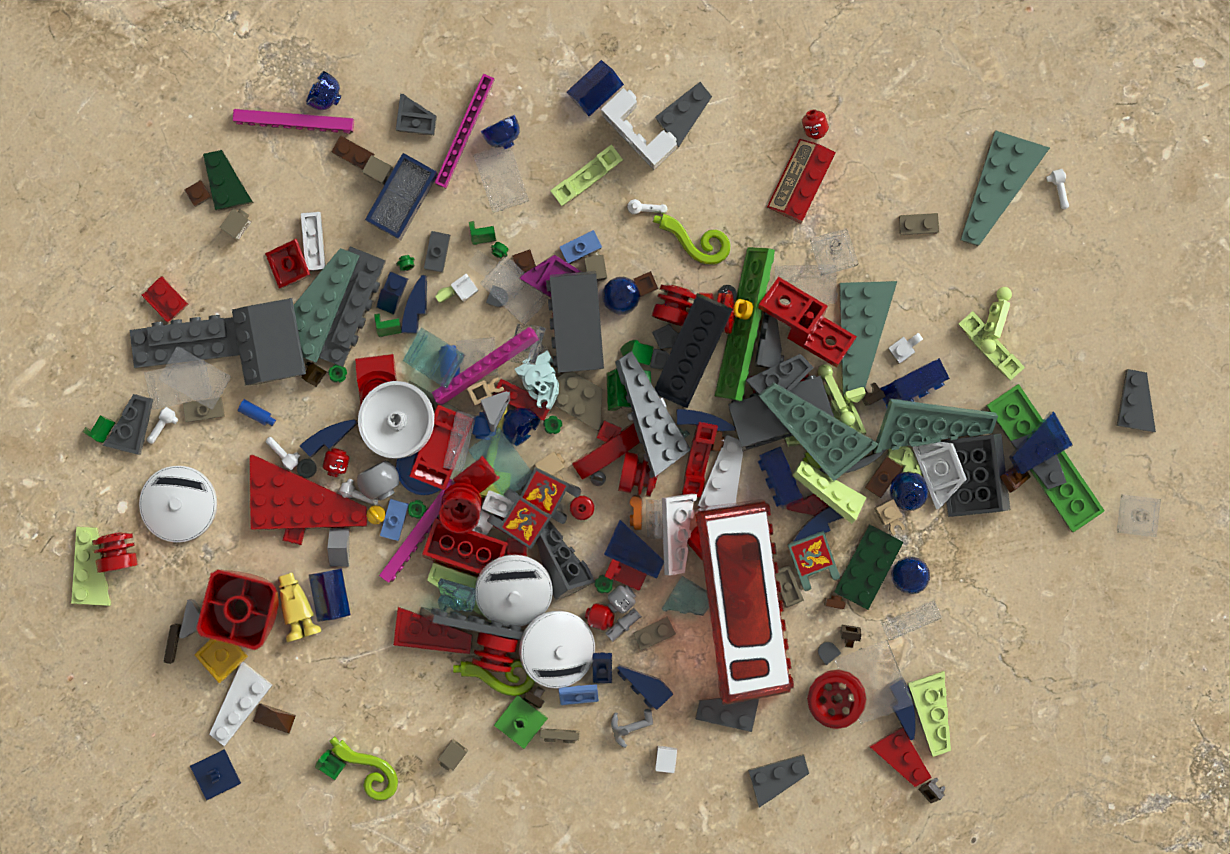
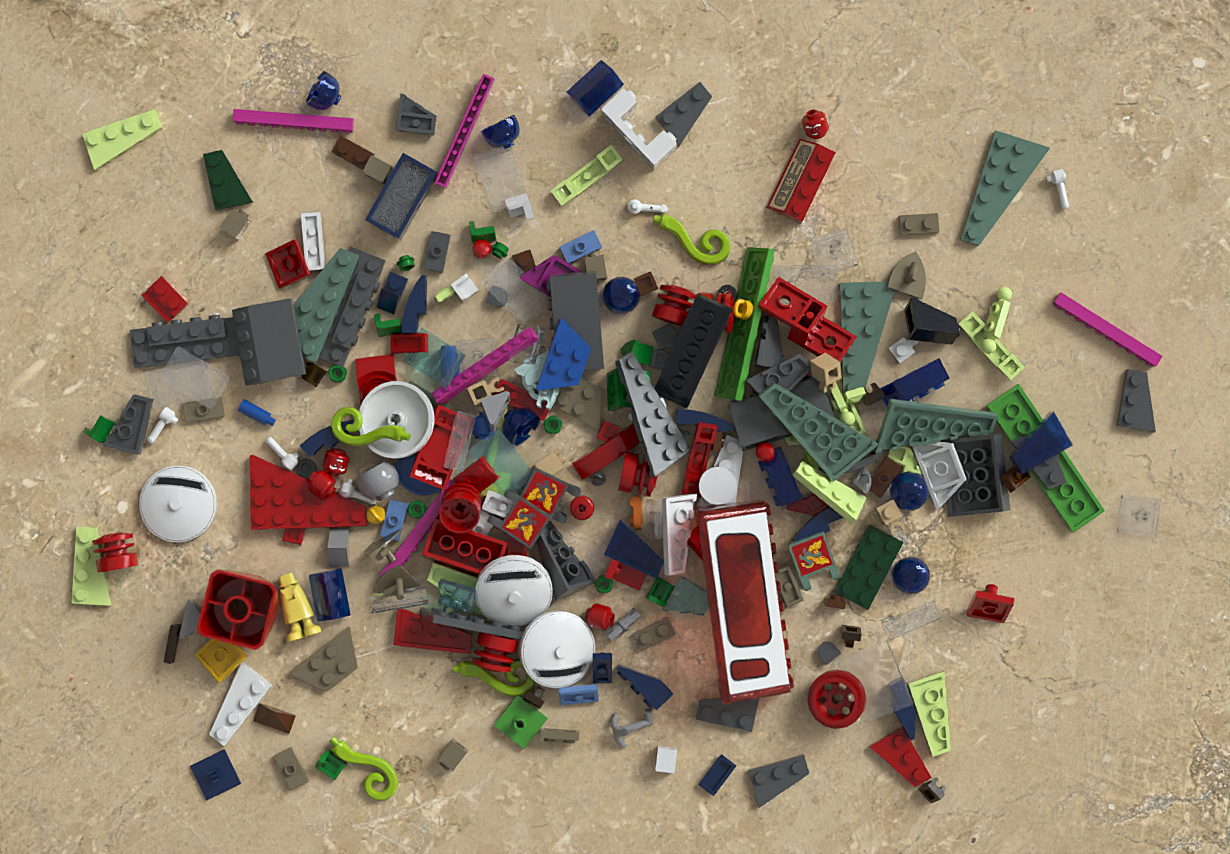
reddish brown plate [184,180,211,207] -> none
light grey head [608,585,636,614] -> none
none -> yellowish green wing [82,109,162,170]
none -> dark tan plate [274,747,309,790]
none -> dark tan wing [290,627,358,691]
none -> red head [307,470,336,499]
none -> lime plant [331,407,411,446]
none -> shield [364,529,401,563]
none -> clear tile [370,586,428,614]
none -> dark tan shield [372,565,420,600]
none -> red tile [391,333,428,354]
none -> red tile [472,239,492,259]
none -> white panel [505,193,534,219]
none -> blue wing [536,319,591,390]
none -> green tile [645,576,675,607]
none -> dark blue tile [698,754,737,796]
none -> white tile [699,467,737,505]
none -> red tile [756,443,775,462]
none -> tan brick [810,353,841,393]
none -> light grey tile [852,467,871,494]
none -> dark tan shield [887,252,926,299]
none -> black slope [904,298,960,345]
none -> red tile [967,584,1014,623]
none -> dark pink piece [1053,293,1163,367]

